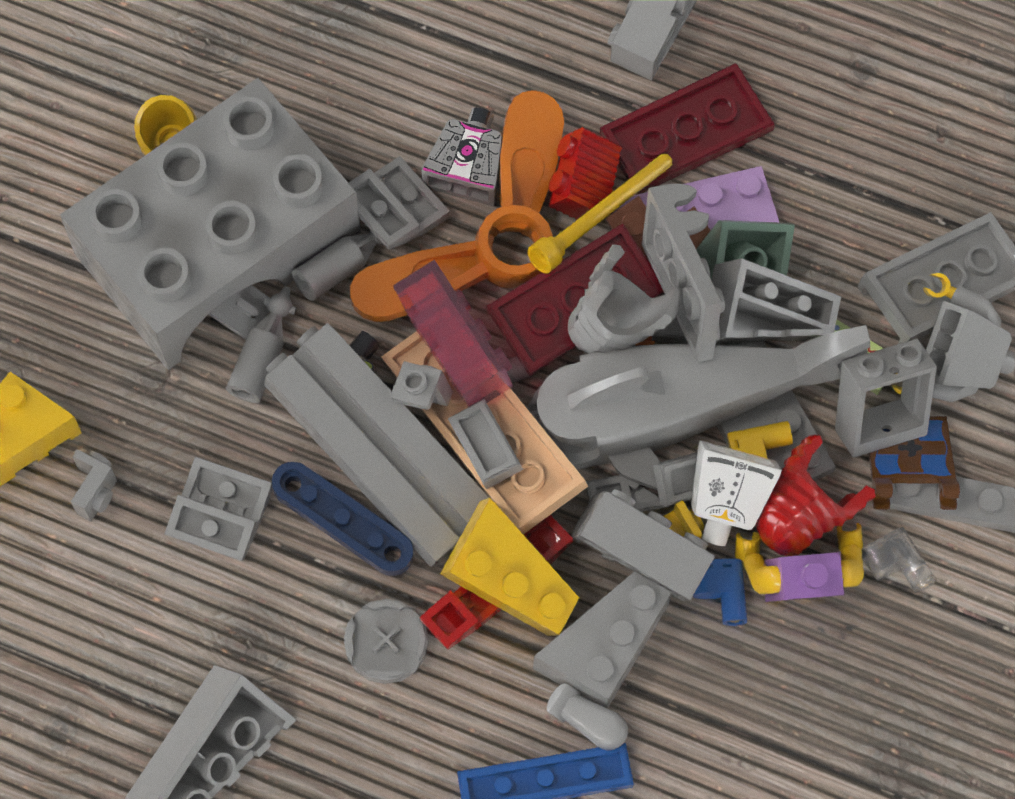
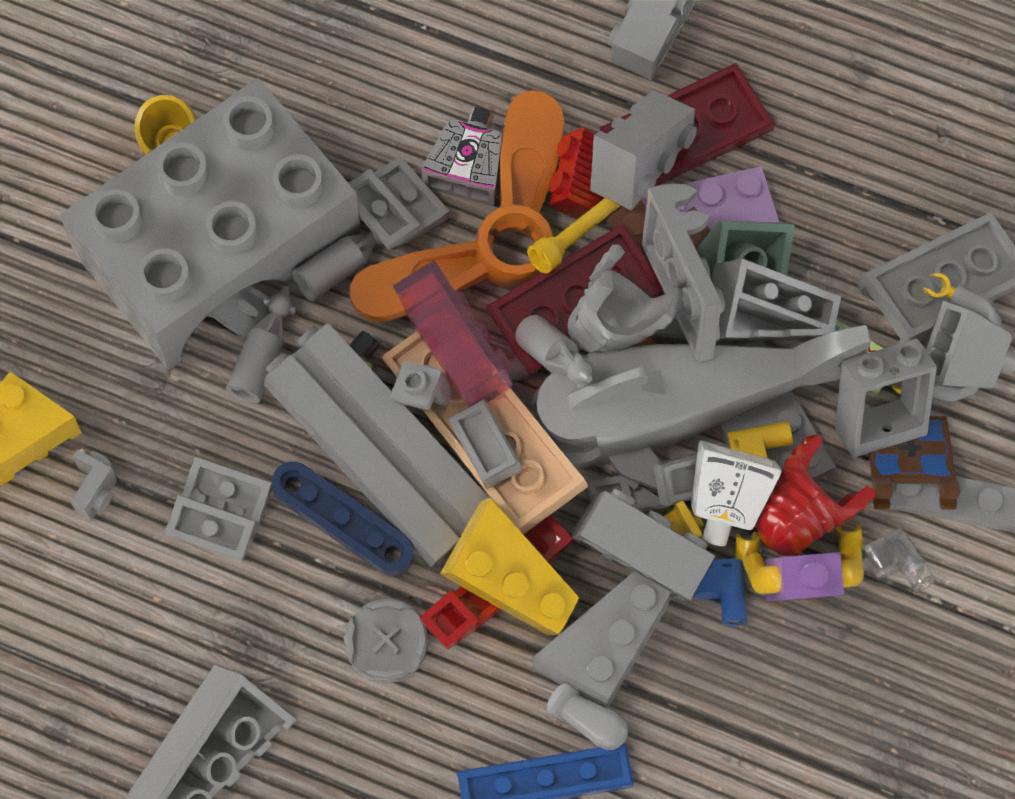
none -> light grey wheel [515,315,592,388]
none -> light grey wedge [590,90,697,210]

